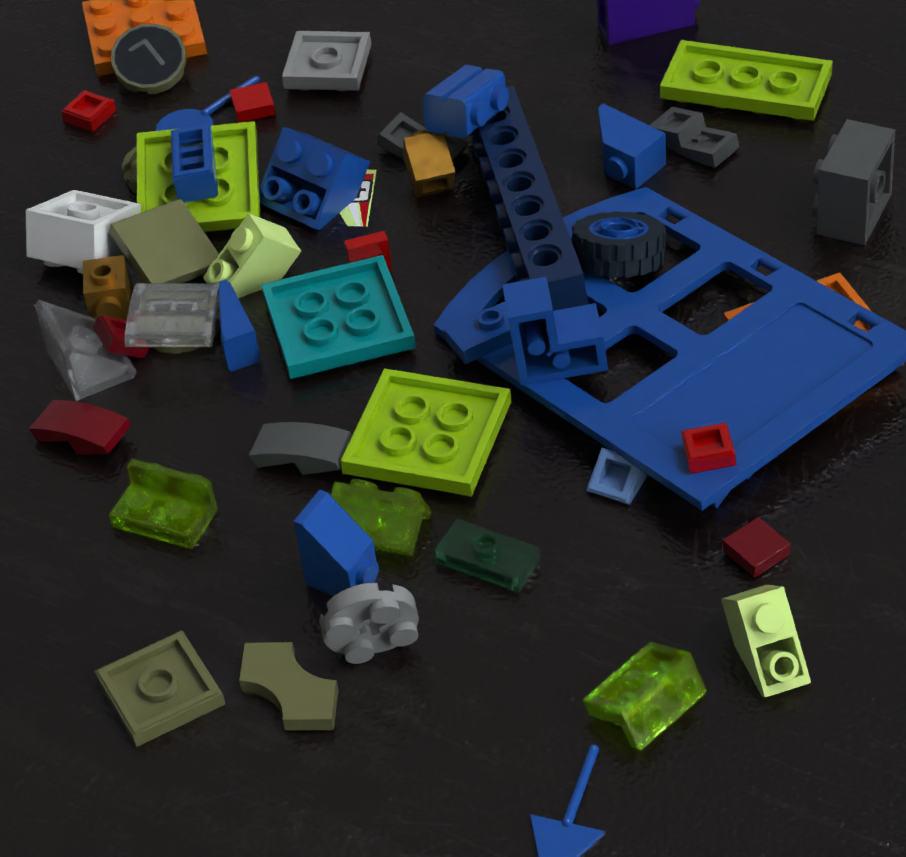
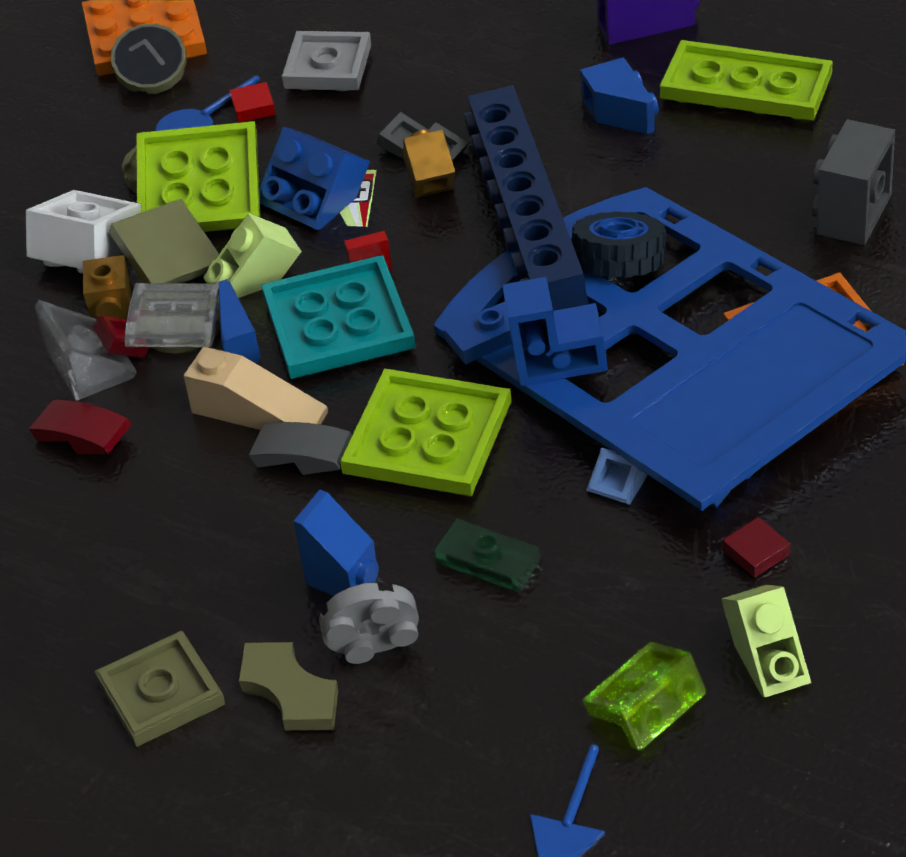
red tile [61,90,116,132] -> none
clear neon green bracket [109,459,218,549] -> none
blue slope [171,124,218,203] -> none
clear neon green bracket [331,479,432,556] -> none
blue brick [423,65,509,138] -> none
blue slope [598,103,666,189] -> none
dark grey slope [650,107,740,168] -> none
red tile [681,423,737,474] -> none
none -> tan slope [183,347,328,430]
none -> blue slope [580,57,659,134]

